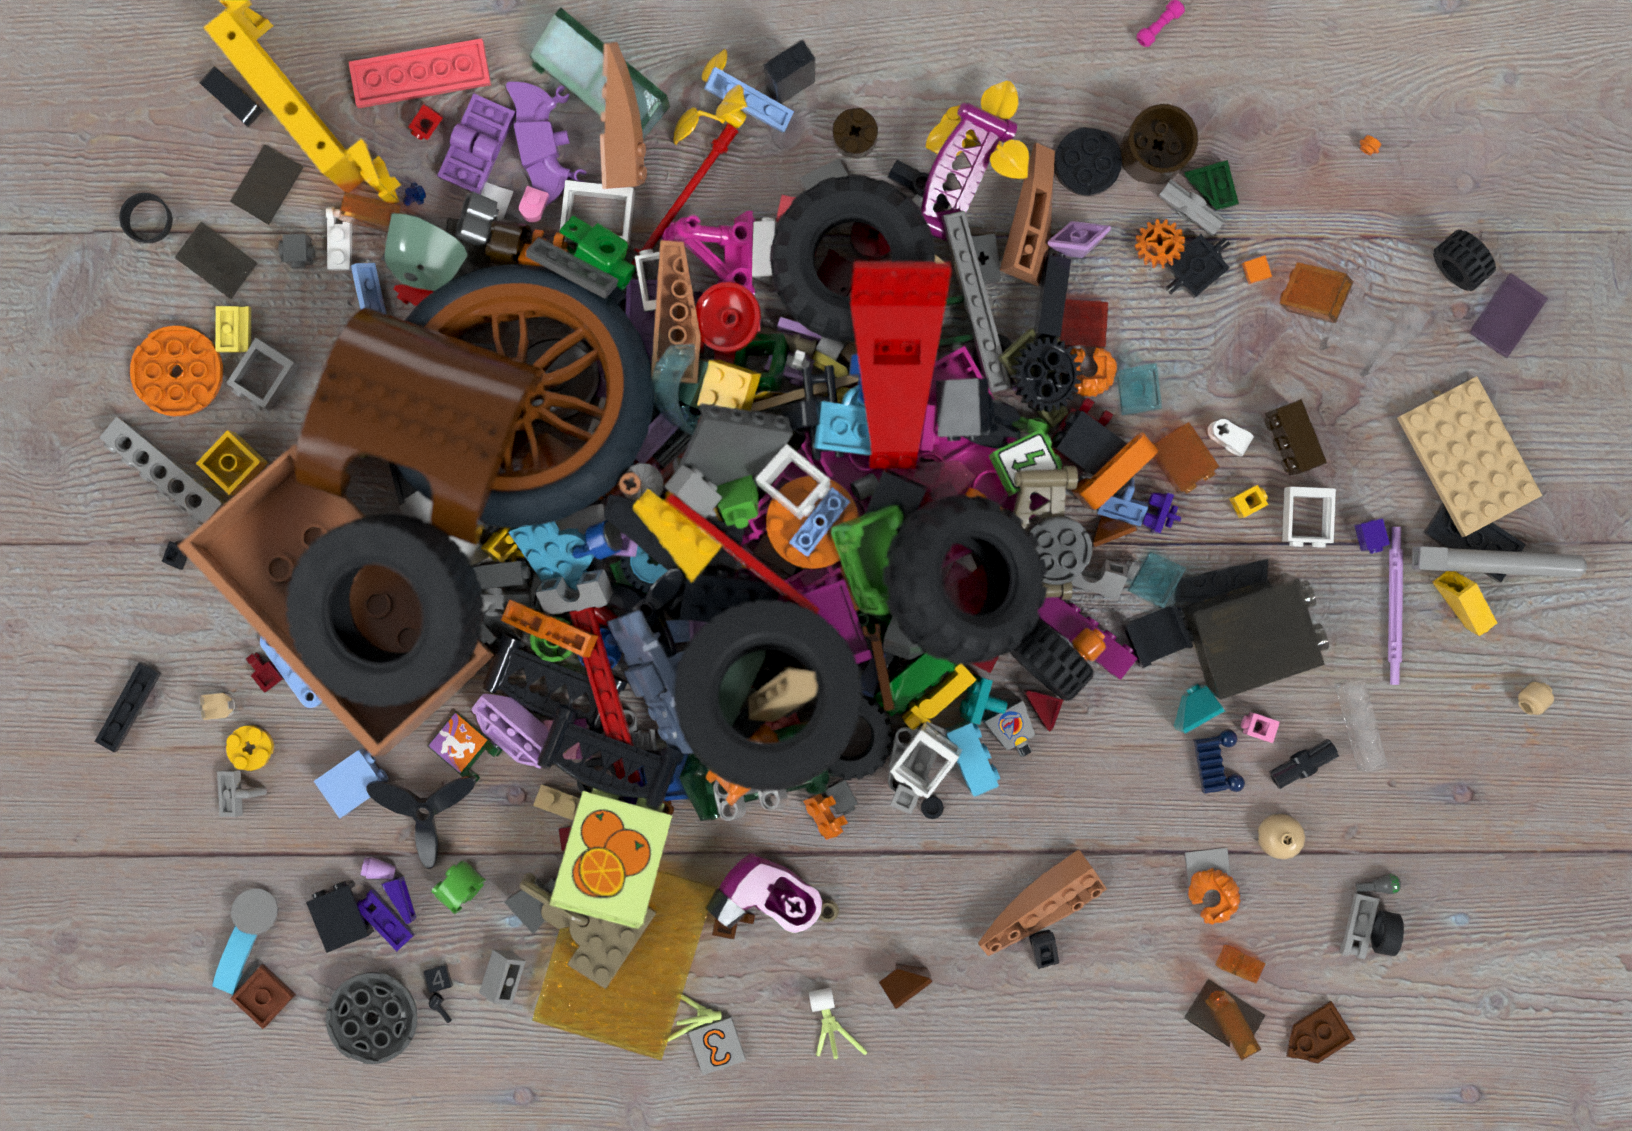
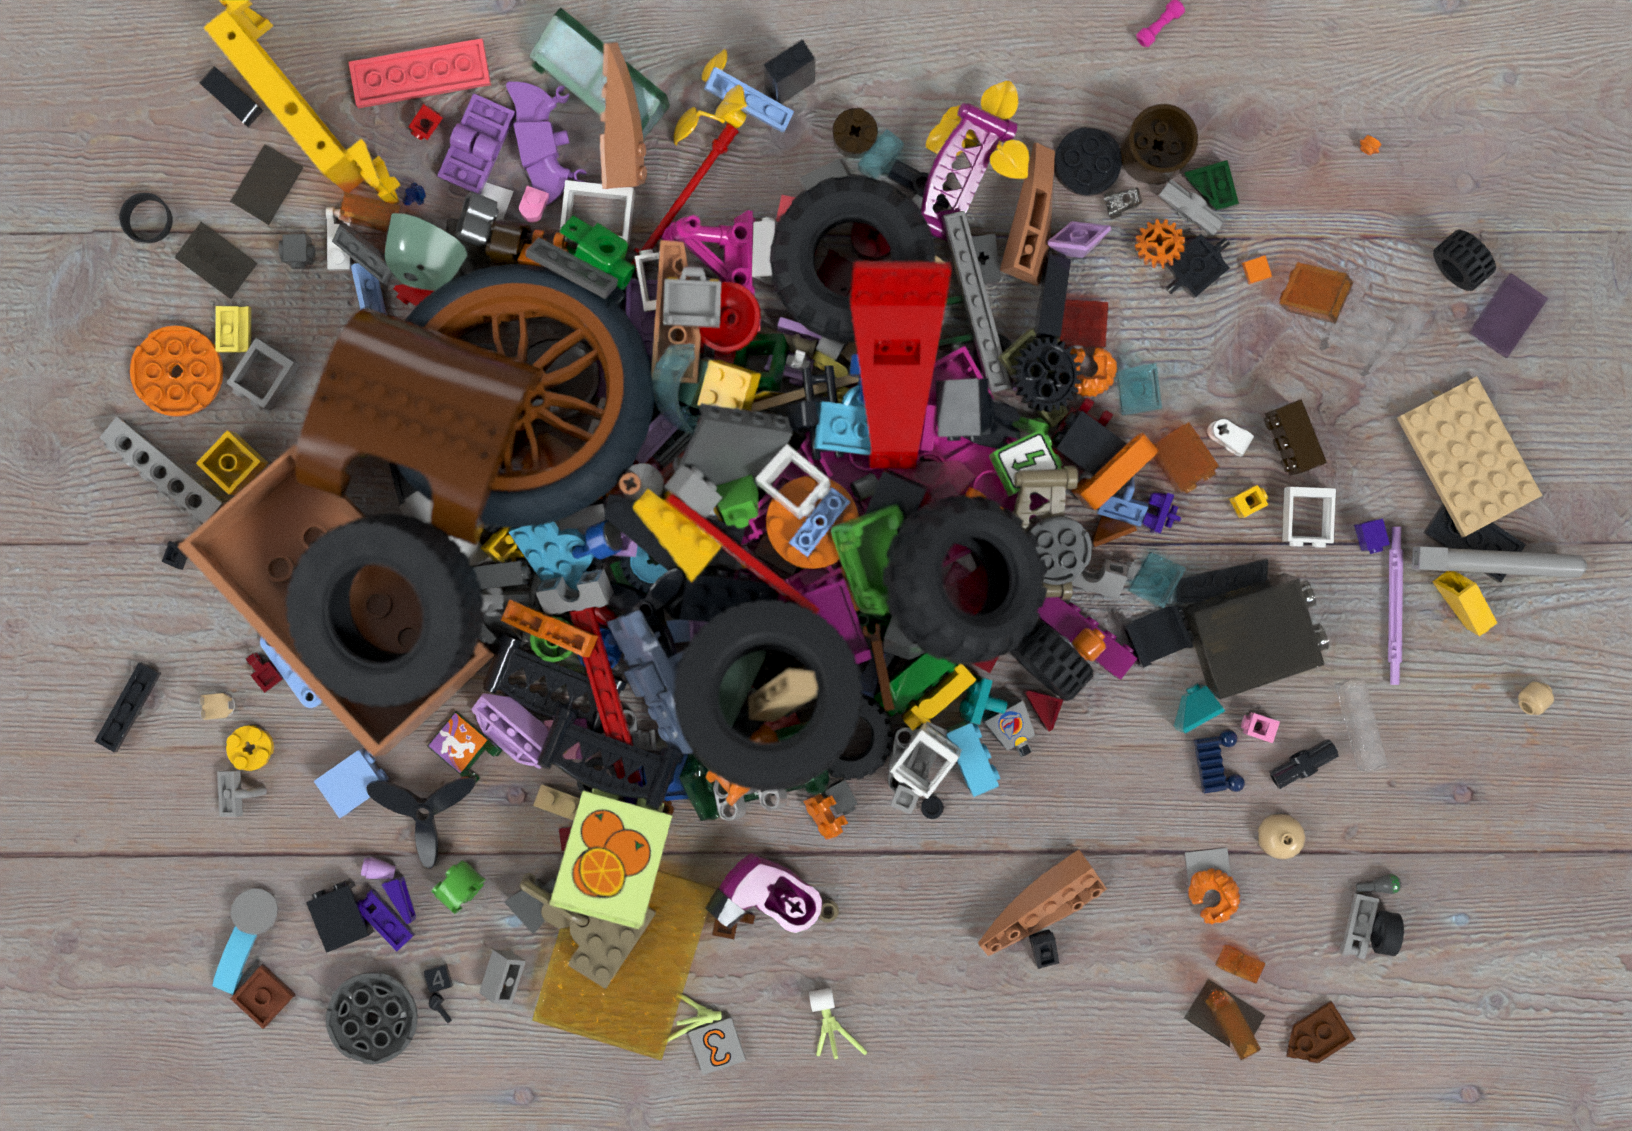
reddish brown slope [879,964,933,1009] -> none
none -> dark grey tile [332,223,393,284]
none -> light grey piece [663,267,721,328]
none -> clear light blue brick [857,129,904,180]
none -> clear smoke plate [1103,187,1143,220]

